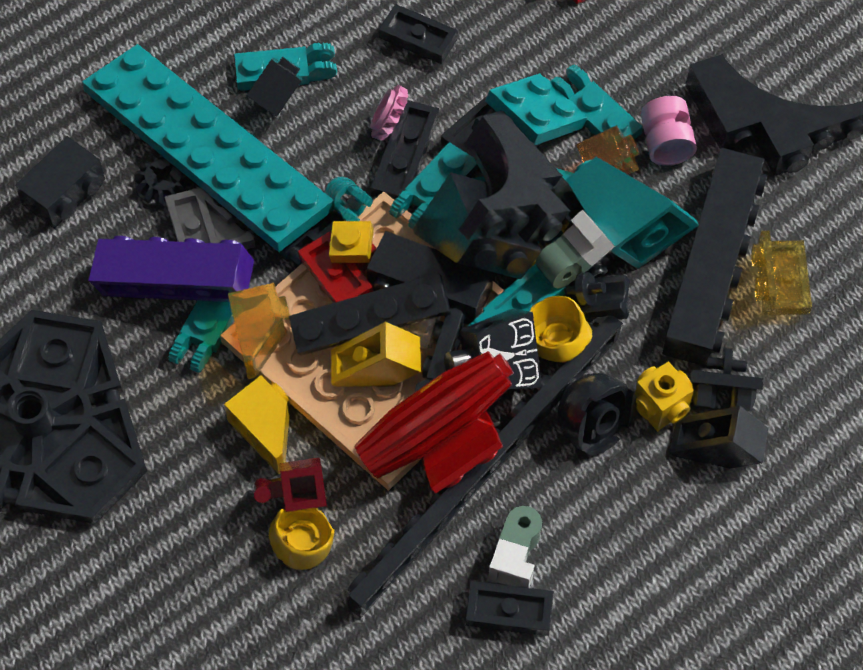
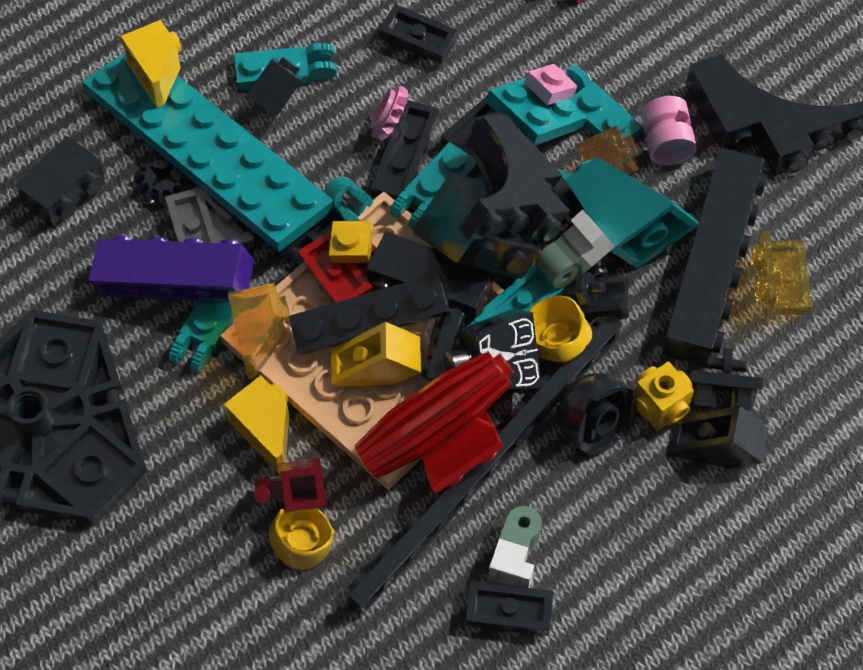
none -> yellow slope [121,20,182,108]
none -> bright pink plate [524,64,577,105]

